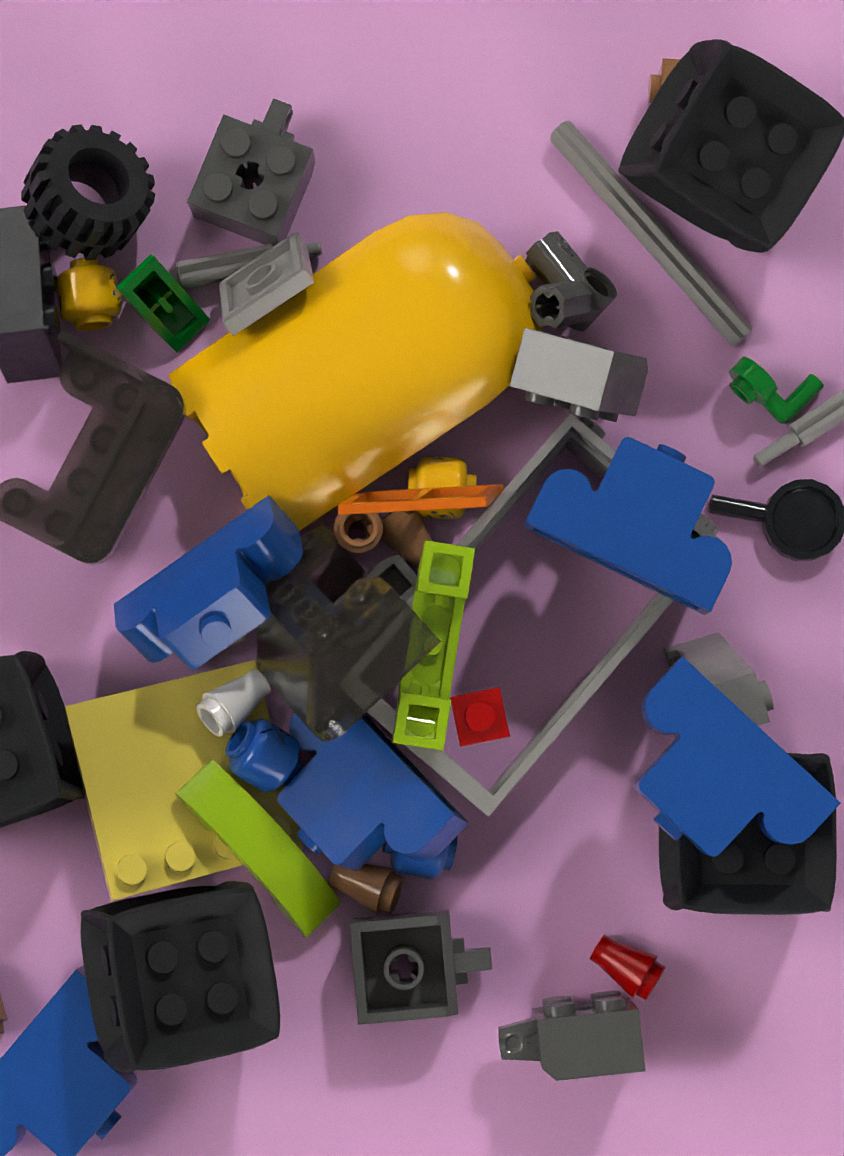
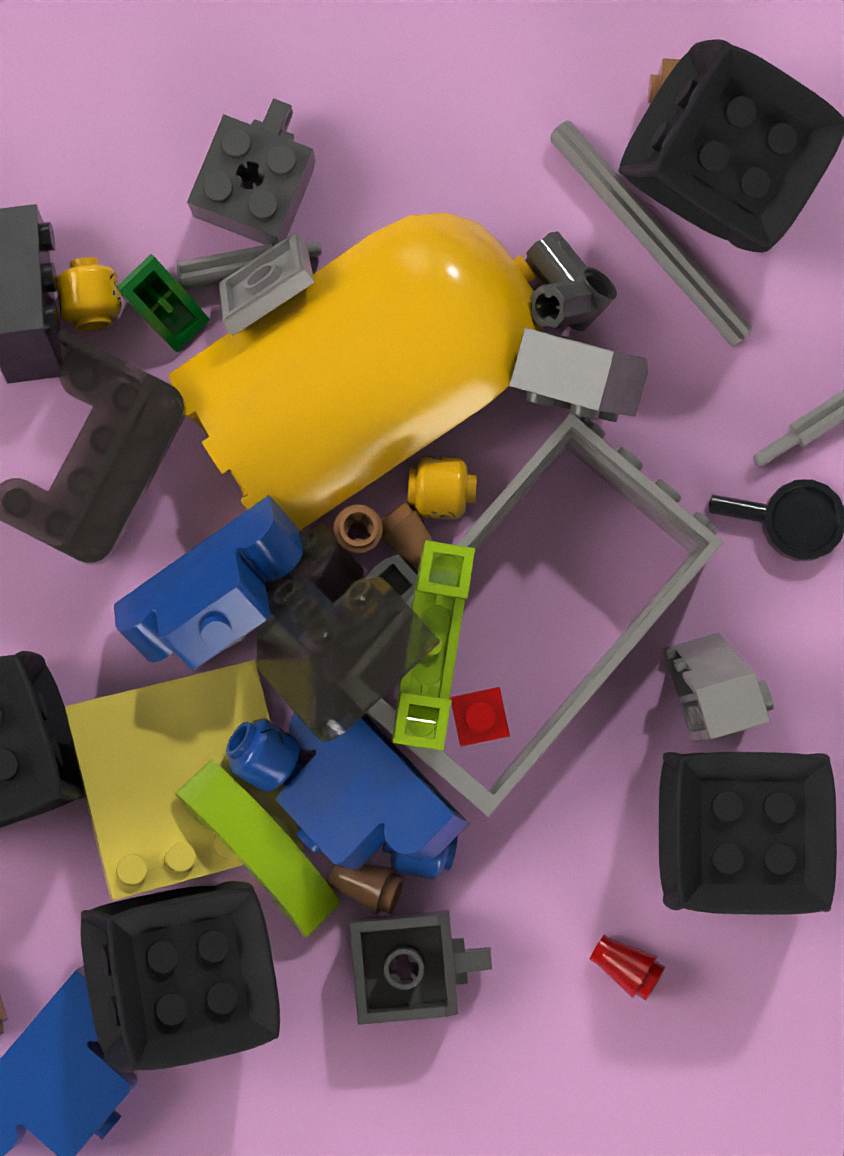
black tyre [21,124,156,260] -> none
white cone [196,669,271,737] -> none
orange window [338,484,504,515] -> none
dark grey hinge [498,991,646,1081] -> none
blue brick [523,437,732,615] -> none
blue brick [635,657,840,857] -> none
green plate [729,356,824,424] -> none

